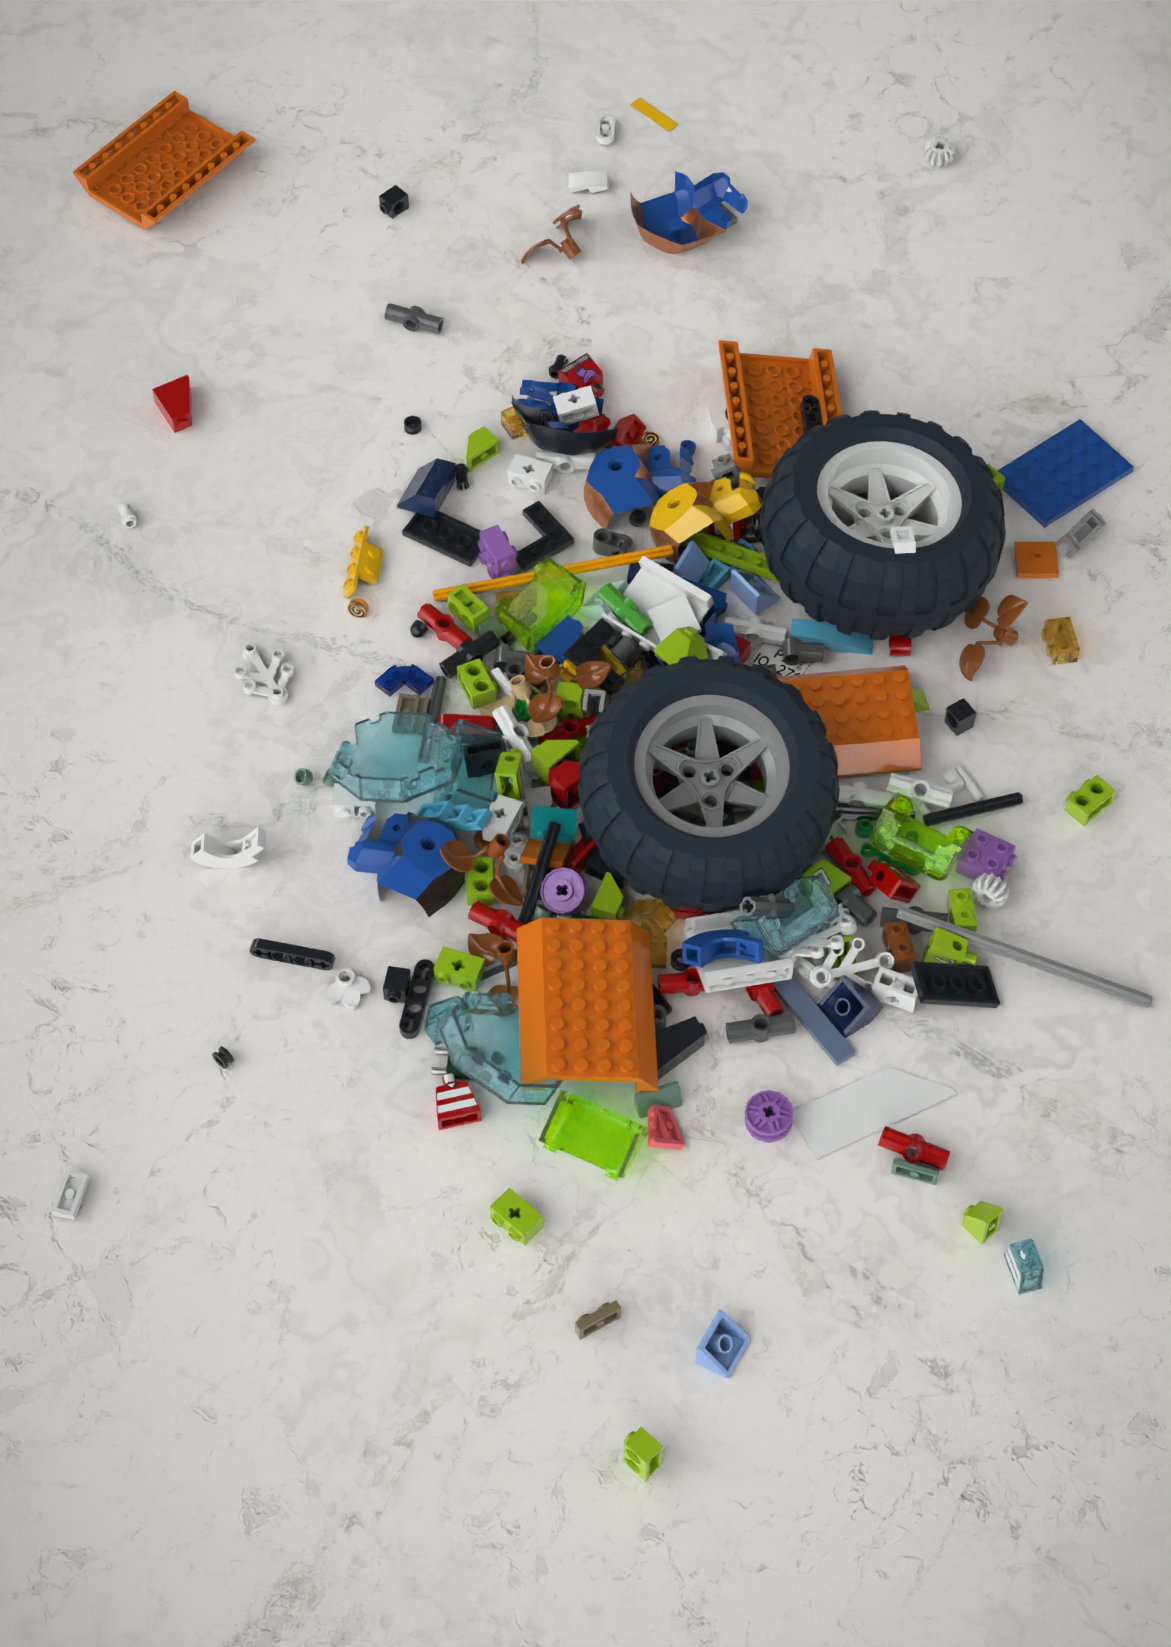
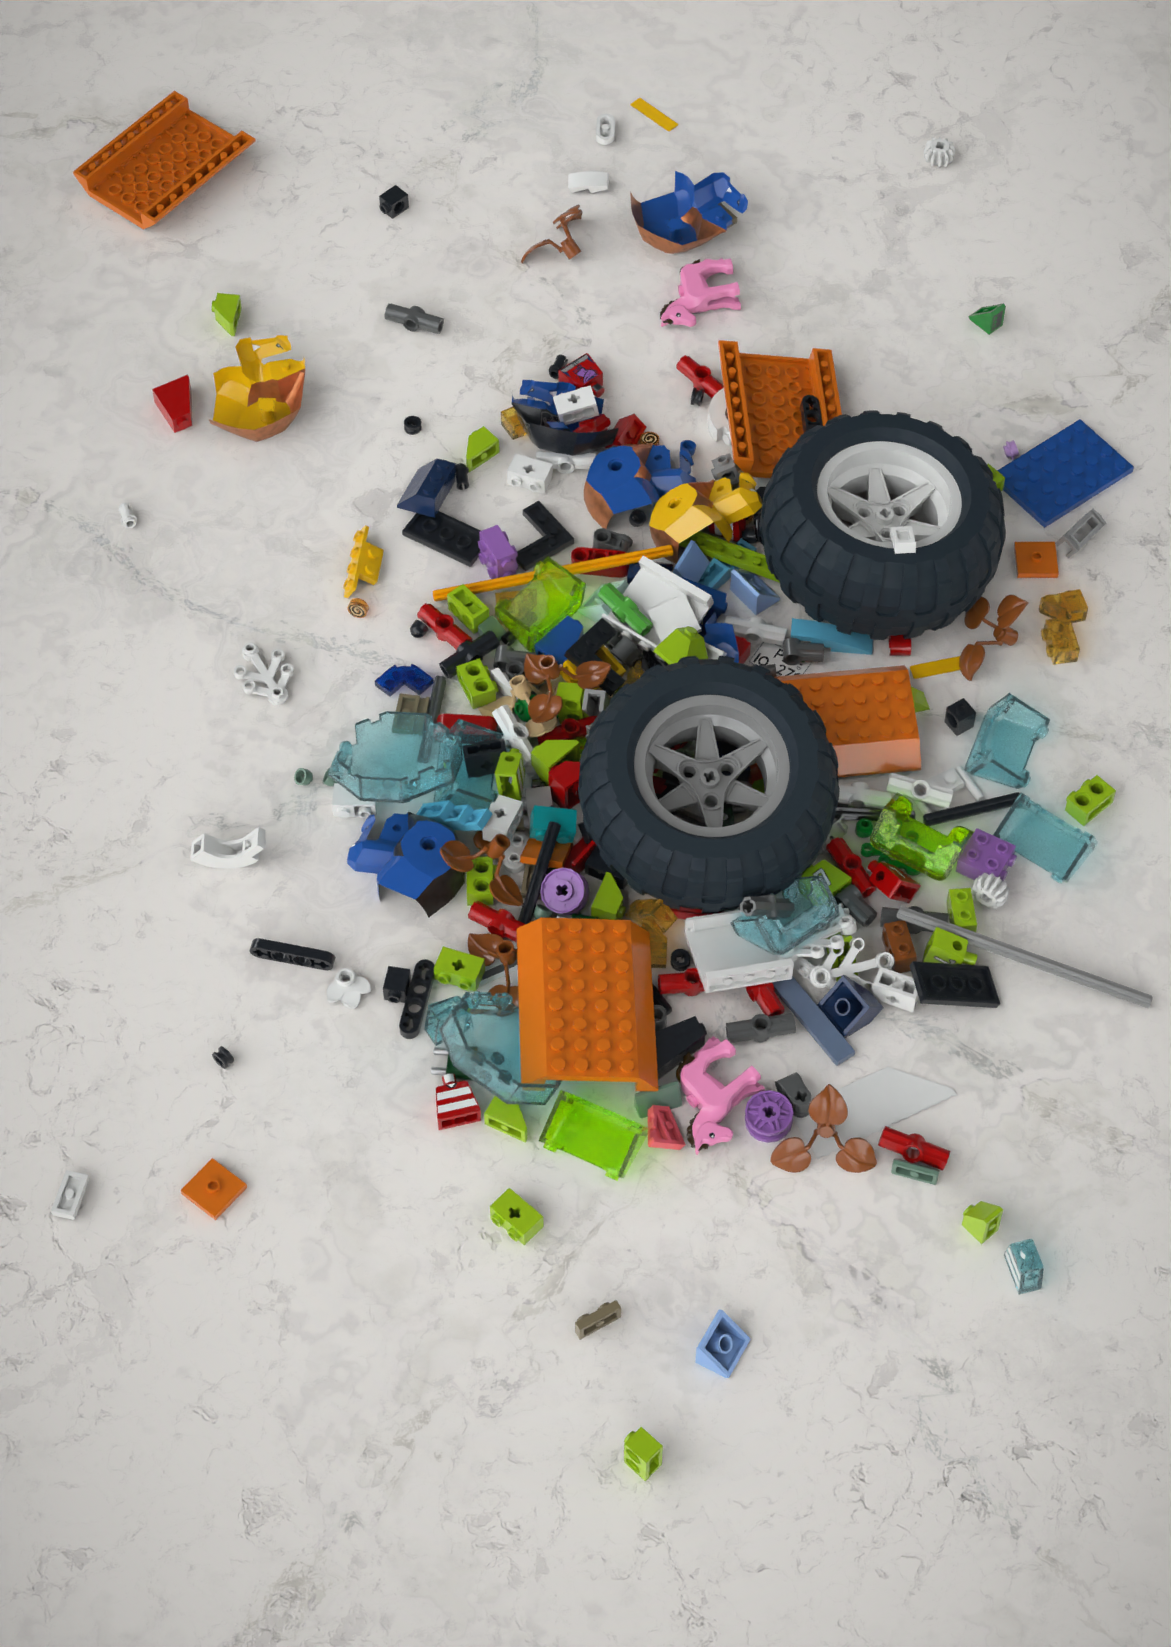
blue arch [682,929,764,968] -> none
none -> orange plate [181,1158,247,1220]
none -> yellow piece [209,335,305,442]
none -> lime slope [212,293,242,336]
none -> lime slope [484,1092,528,1143]
none -> red beam [571,547,630,578]
none -> bright pink animal [660,258,741,327]
none -> red piece [676,355,724,398]
none -> bright pink animal [676,1036,765,1155]
none -> black bush [691,387,704,406]
none -> dark orange plant [770,1084,877,1173]
none -> dark grey piece [775,1072,811,1118]
none -> yellow sticker [910,656,960,679]
none -> clear light blue windscreen [964,693,1050,789]
none -> green slope [968,303,1006,335]
none -> clear light blue windscreen [993,793,1098,884]
none -> lavender plate [1003,440,1019,460]
none -> clear yellow slope [1039,589,1088,624]

